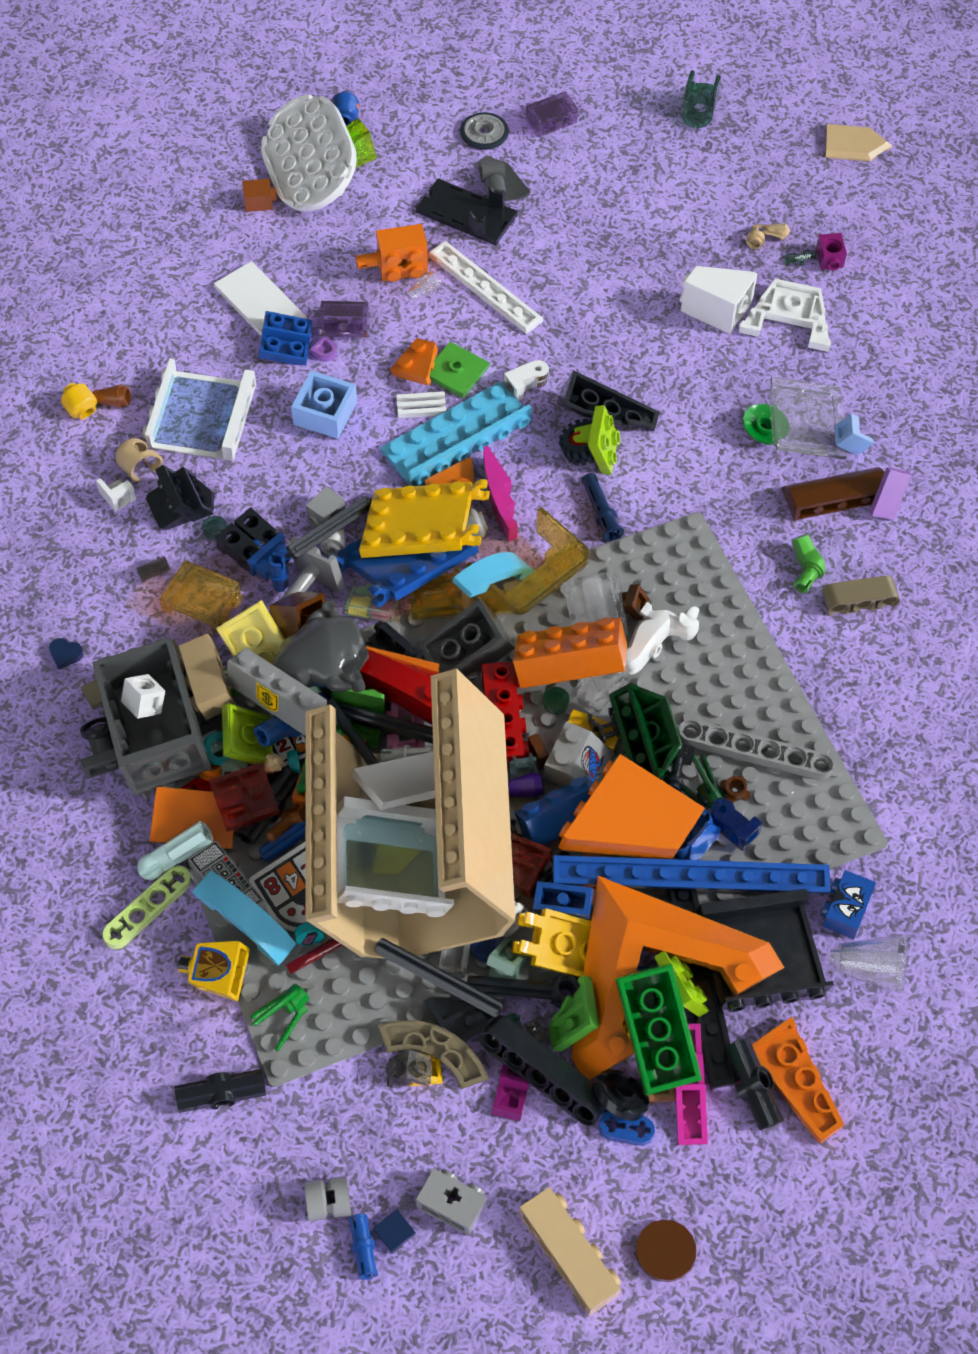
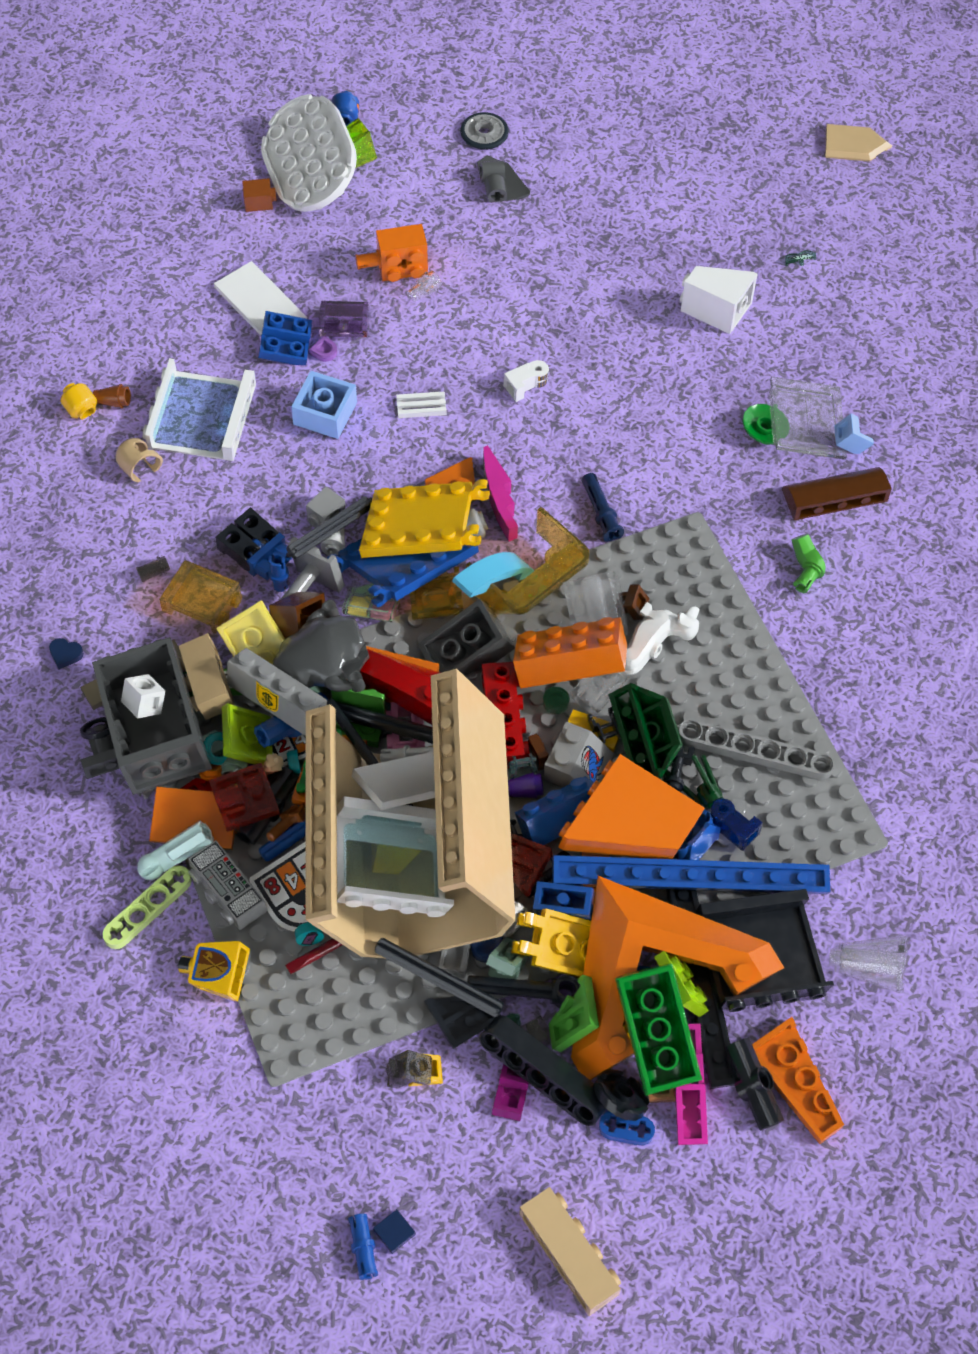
white panel [96,478,136,512] -> none
black piece [146,465,215,530] -> none
black piece [174,1069,266,1113] -> none
medium azure slope [191,870,296,966] -> none
tile [202,516,227,540] -> none
green plant [250,984,310,1051] -> none
light grey wheel [305,1176,351,1222] -> none
black hinge [368,621,423,659] -> none
dark tan tile [378,1020,490,1089] -> none
medium azure bracket [381,381,532,486] -> none
orange wing [390,338,438,386] -> none
black piece [416,178,518,246] -> none
light grey brick [416,1168,487,1235] -> none
white tile [428,241,543,334] -> none
bright green plate [429,342,490,398] -> none
clear purple brick [526,91,578,137] -> none
black wedge [557,370,660,431] -> none
lime plate [559,405,620,475] -> none
reddish brown tile [635,1219,696,1283] -> none
piece [682,70,721,128] -> none
reddish brown plate [720,776,750,804] -> none
white wing [738,279,831,352] -> none
tan piece [746,223,790,250] -> none
magenta brick [816,233,847,271] -> none
blue brick [820,870,876,939] -> none
dark tan beam [822,575,900,616] -> none
tile [869,467,912,520] -> none

